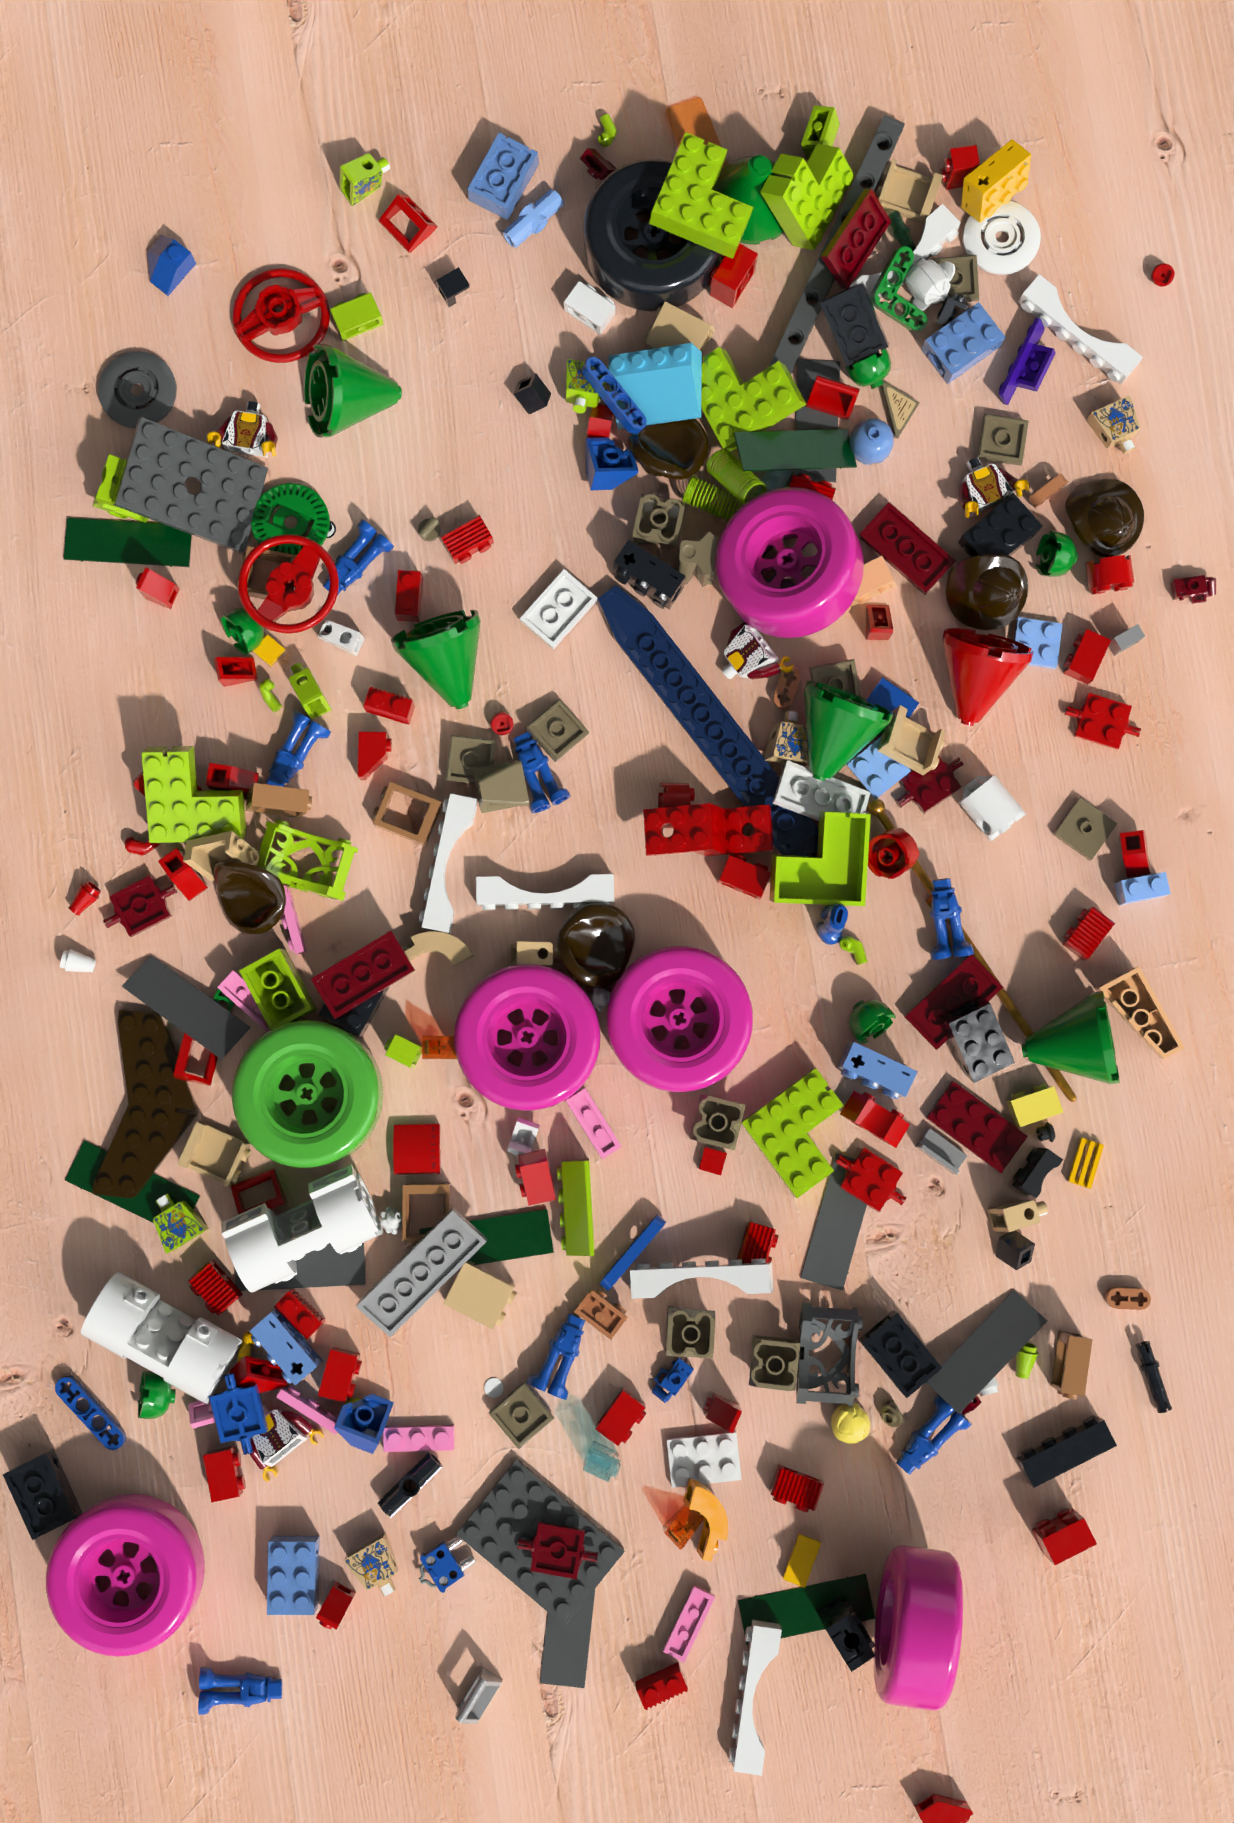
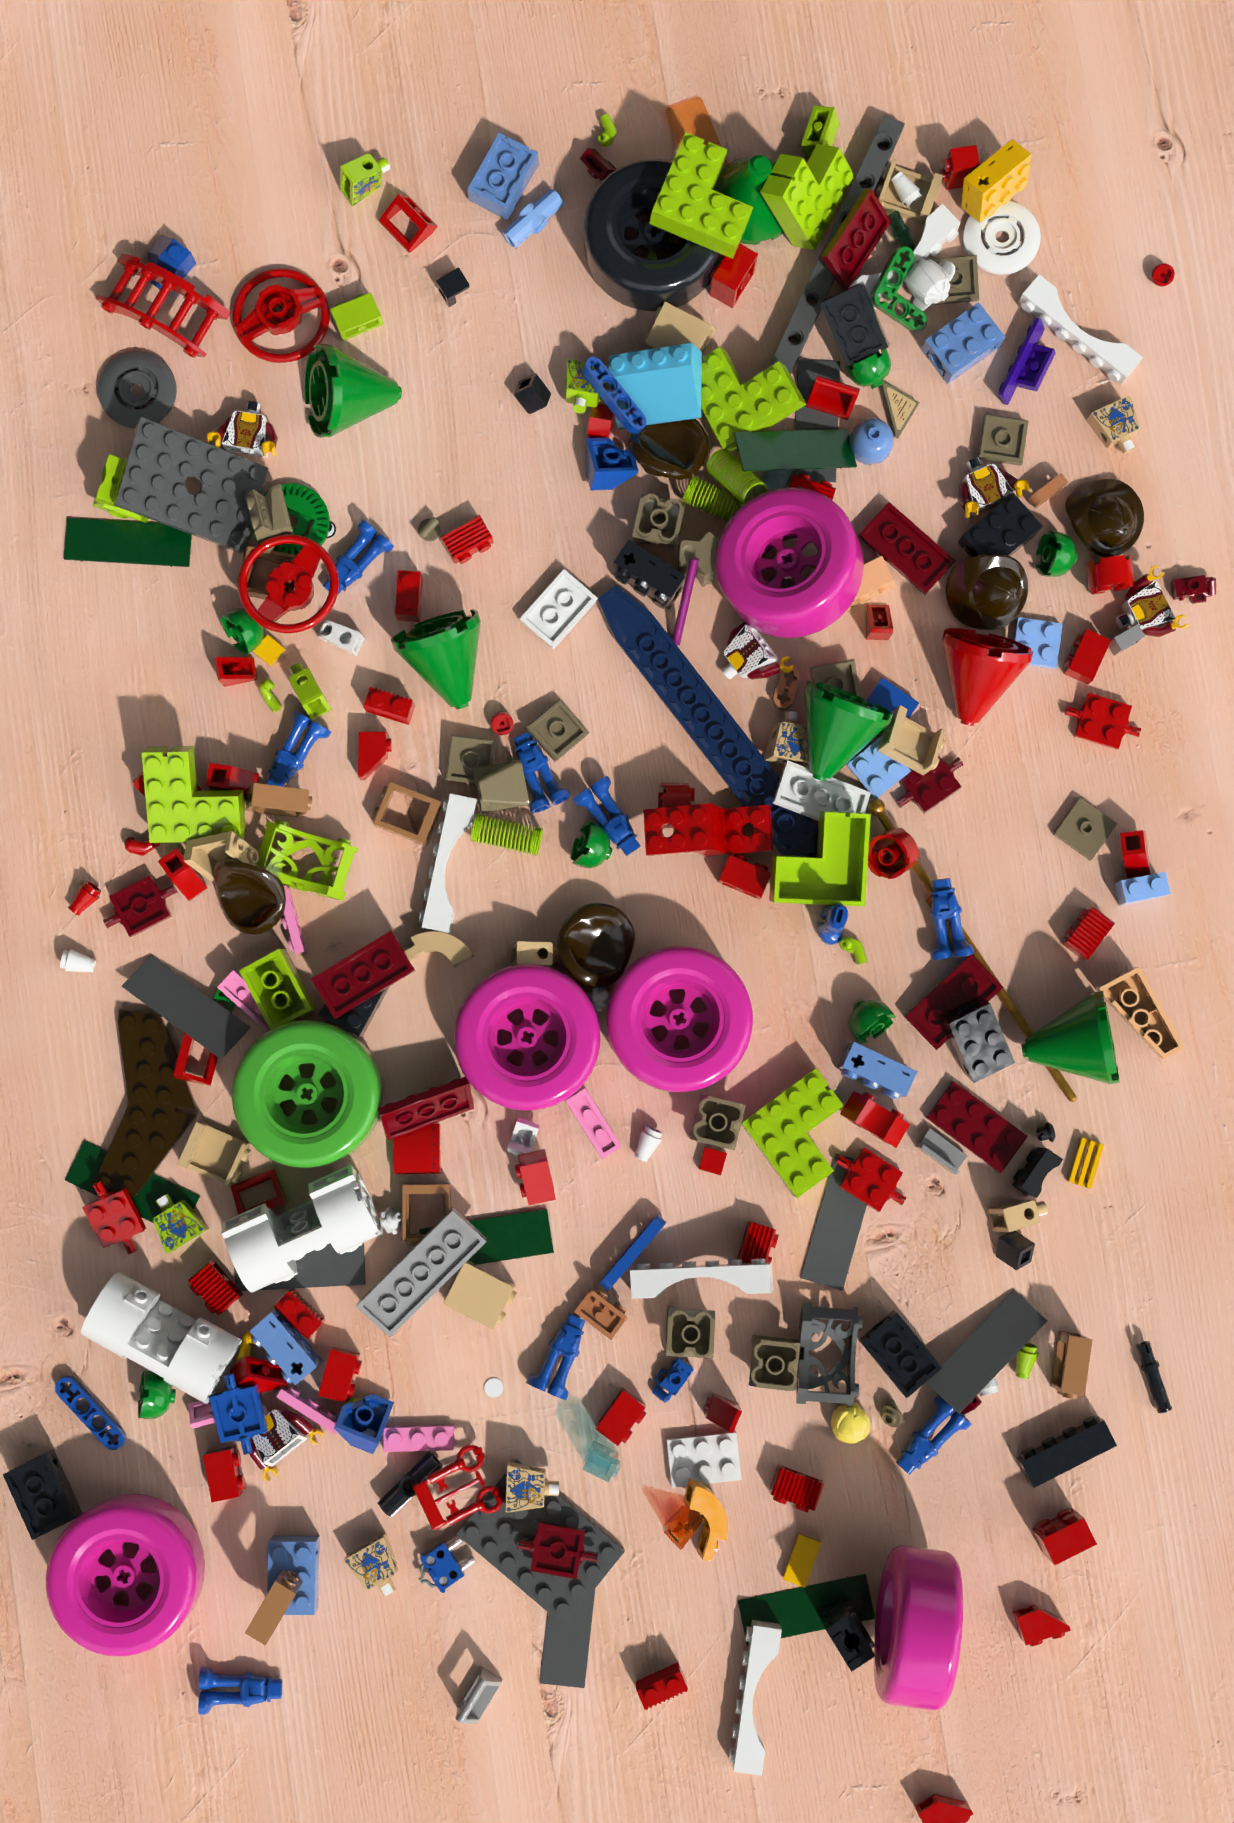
slope [136,567,180,610] -> none
red slope [316,1581,356,1630] -> none
lime brick [384,1034,424,1069] -> none
clear orange slope [422,1035,457,1060] -> none
white arch [476,874,614,910] -> none
dark tan plate [489,1381,554,1449] -> none
lime slope [557,1160,594,1256] -> none
white brick [564,281,616,335] -> none
bright pink plate [663,1585,715,1662] -> none
black bracket [936,293,969,326] -> none
white cylinder [959,775,1026,841] -> none
light yellow brick [1006,1083,1063,1127] -> none
nougat beam [1104,1287,1151,1310] -> none
none -> red plate [82,1180,146,1255]
none -> red fence [95,254,231,358]
none -> medium nougat window [245,1570,303,1646]
none -> dark tan piece [246,484,294,552]
none -> dark red plate [378,1077,474,1140]
none -> red piece [413,1445,505,1530]
none -> lime piece [470,813,543,856]
none -> torso [506,1462,559,1512]
none -> green cylinder [570,821,612,869]
none -> blue piece [572,776,641,856]
none -> white cone [635,1125,663,1162]
none -> magenta bar [672,557,699,645]
none -> white cone [891,171,922,207]
none -> red slope [1012,1604,1071,1646]
none -> torso [1116,565,1189,637]

